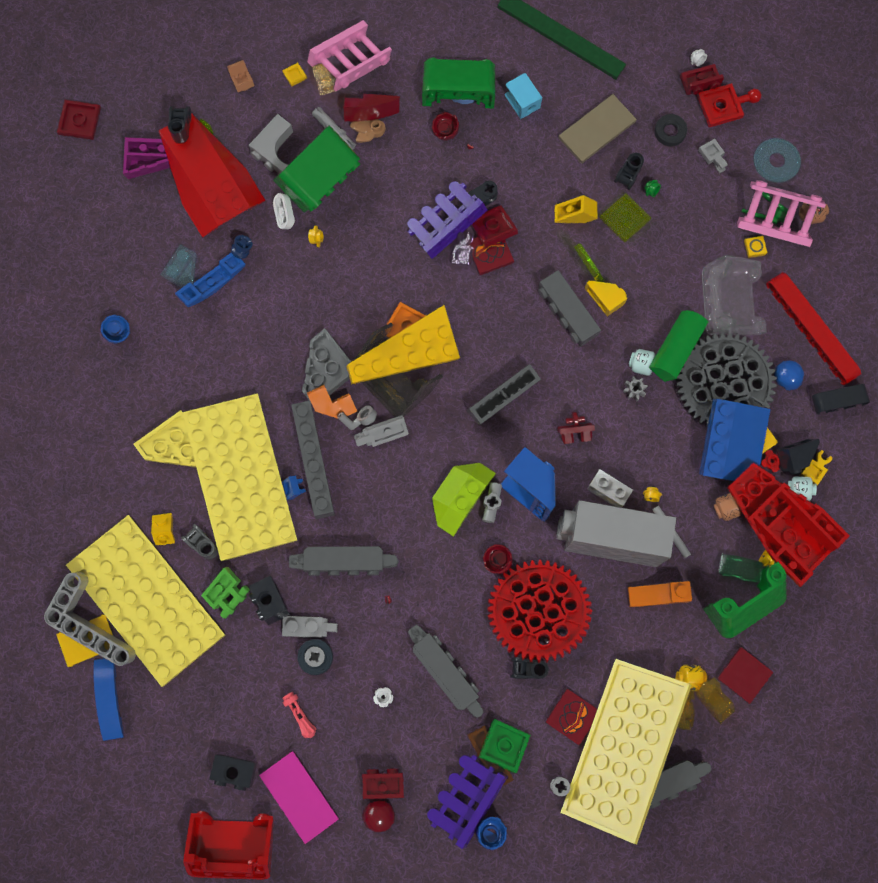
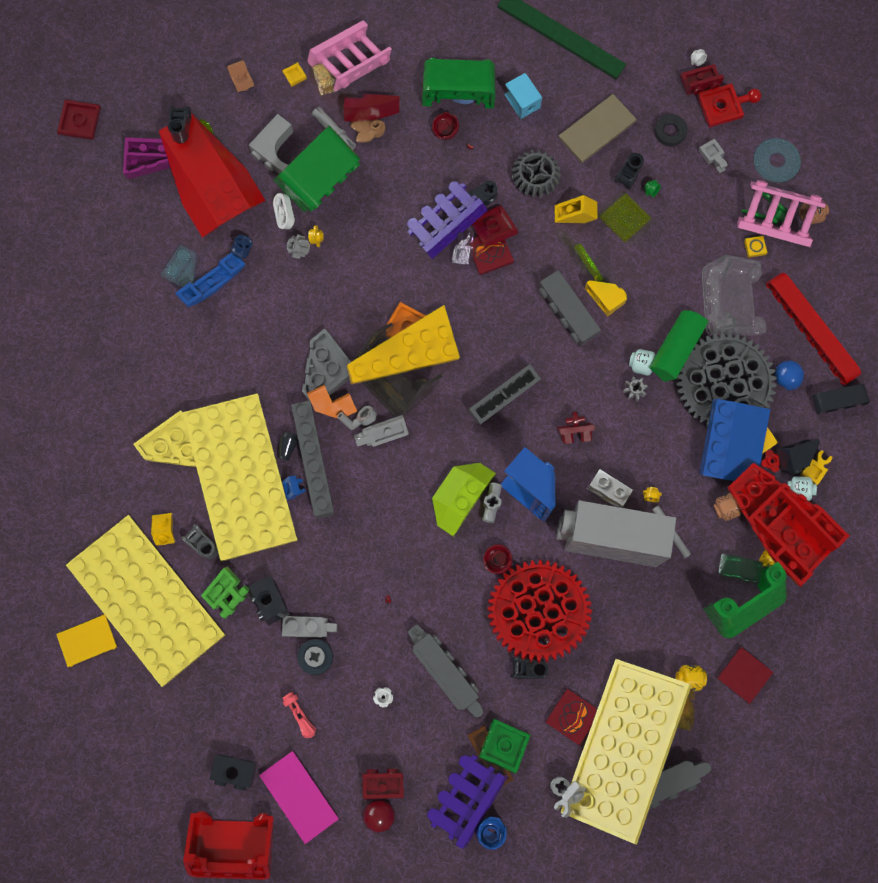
light grey beam [44,572,136,666] -> none
blue slope [94,658,124,741] -> none
blue hair [101,315,130,344] -> none
dark grey hinge [289,546,399,576] -> none
orange slope [627,581,692,607] -> none
clear yellow brick [696,678,735,724] -> none
none -> black cone [278,432,298,461]
none -> light grey gear [287,234,310,259]
none -> dark grey gear [512,149,561,198]
none -> light grey plate [554,781,587,818]

